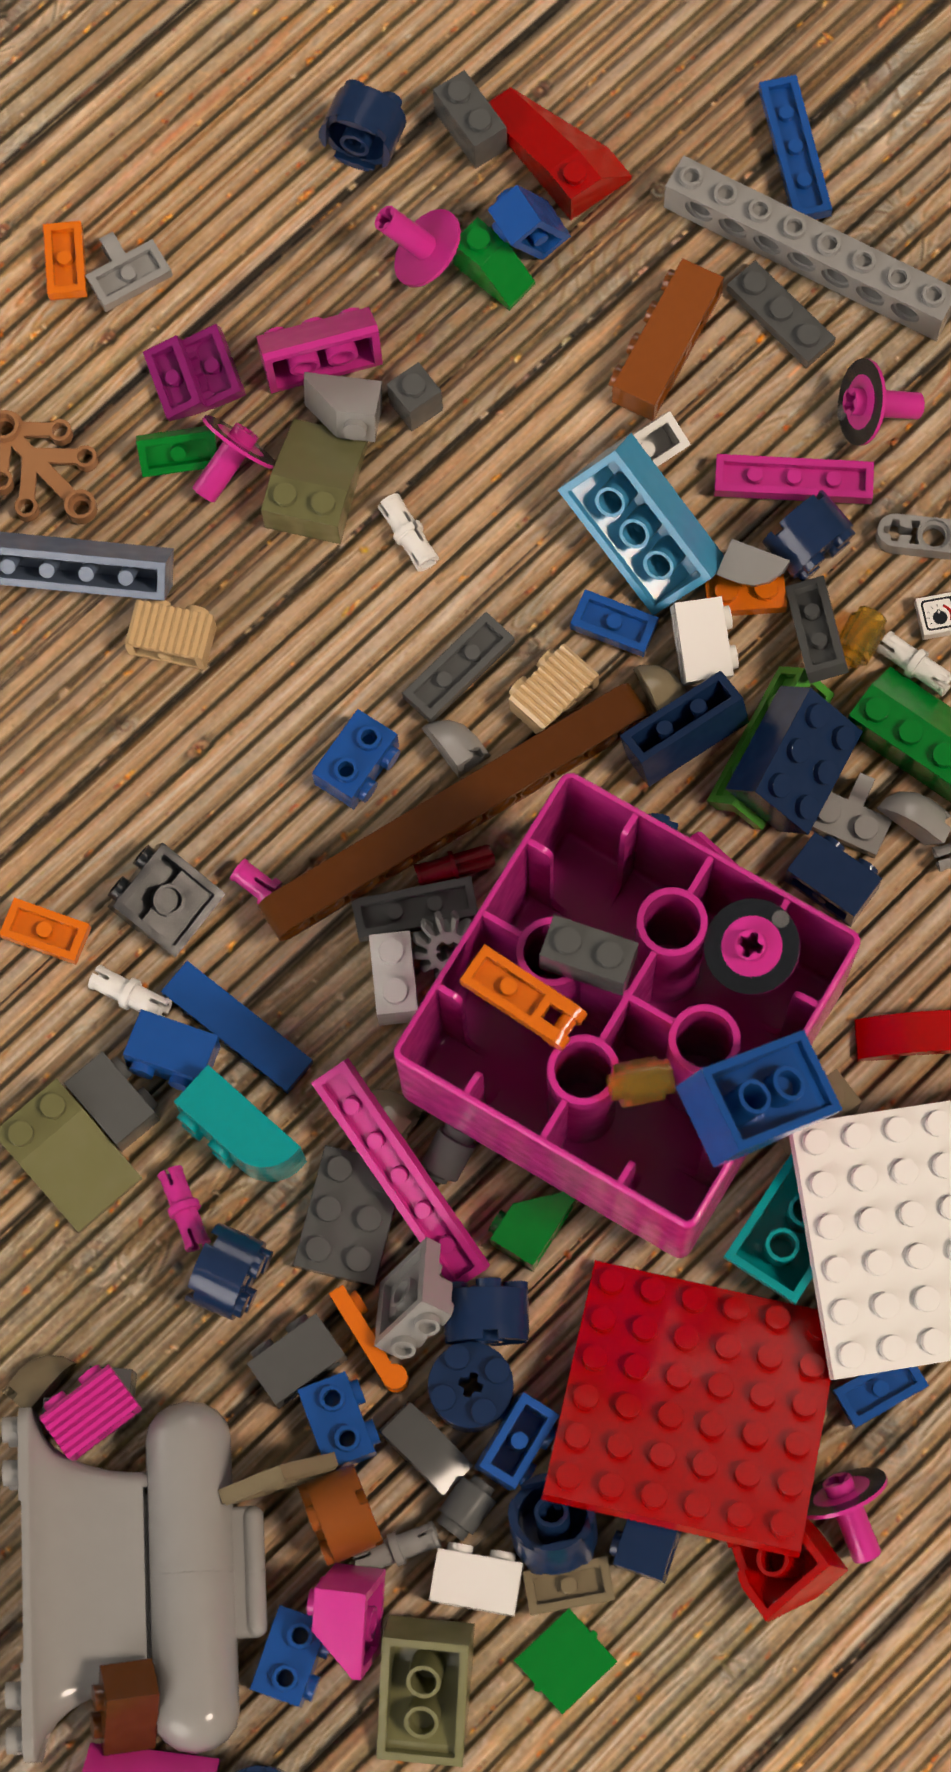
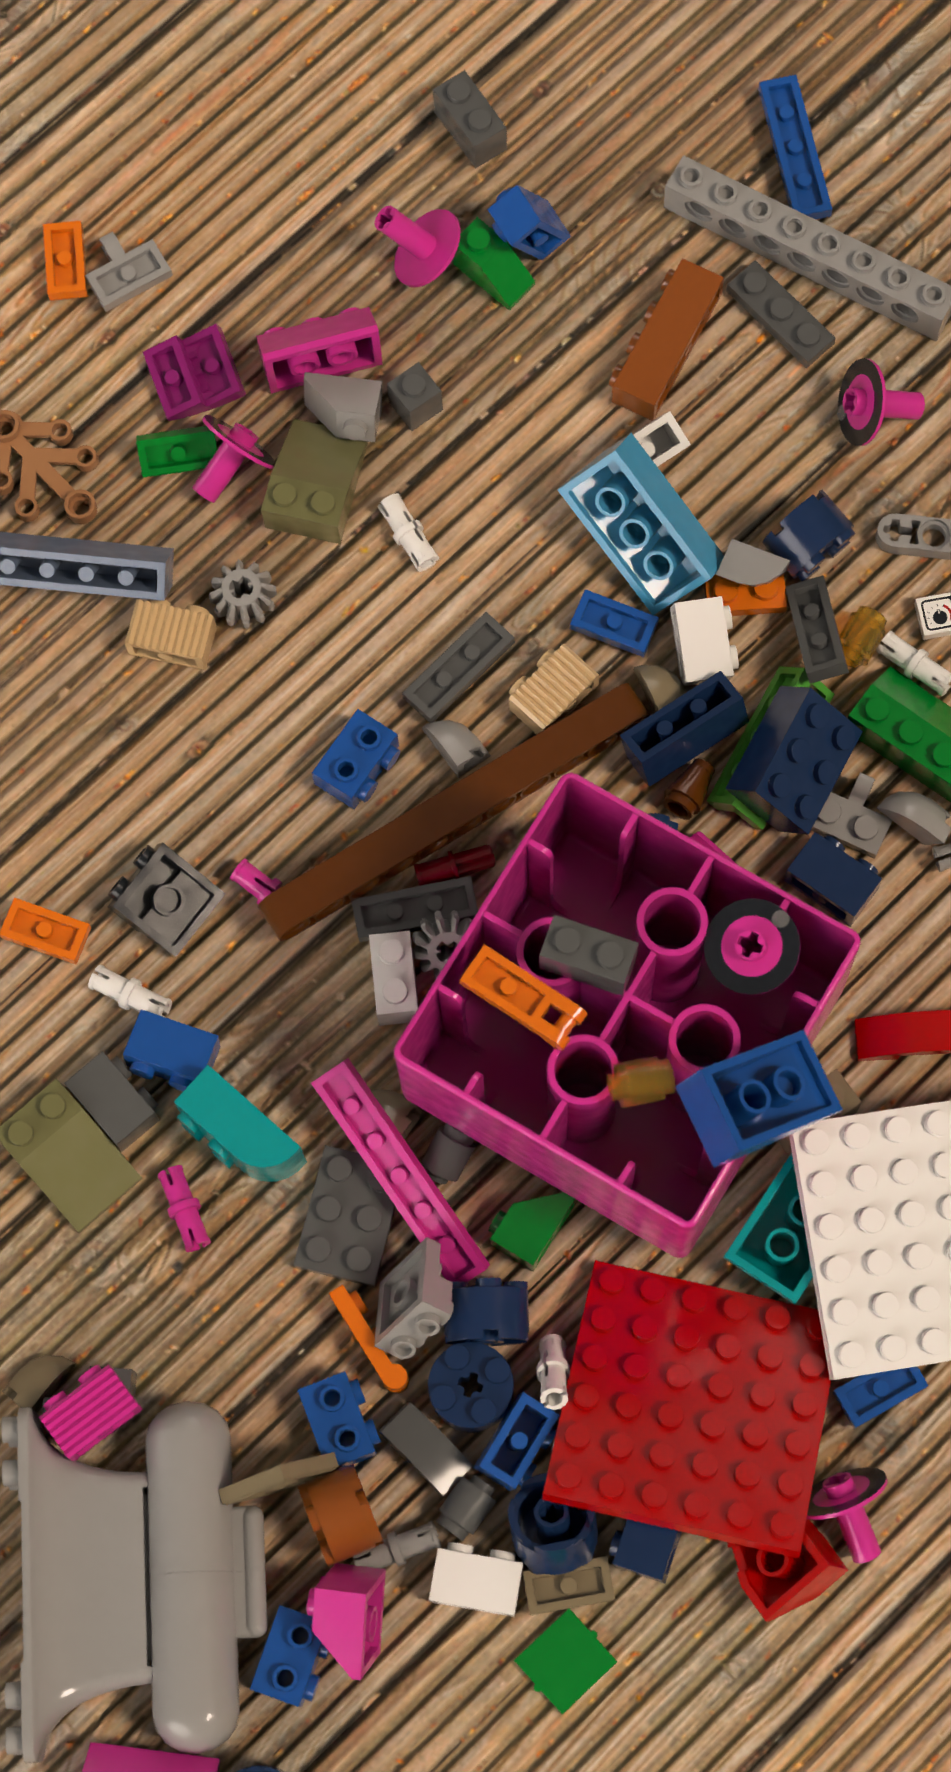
reddish brown brick [90,1658,160,1756] -> none
blue tile [161,961,314,1094] -> none
dark blue brick [185,1223,273,1321] -> none
dark grey brick [247,1314,348,1409] -> none
dark blue brick [319,79,406,171] -> none
olive slope [376,1615,475,1767] -> none
red wedge [489,87,632,221] -> none
dark pink plate [714,454,874,504] -> none
none -> light grey gear [209,559,277,629]
none -> white pin [536,1334,570,1410]
none -> reddish brown cone [663,758,715,820]

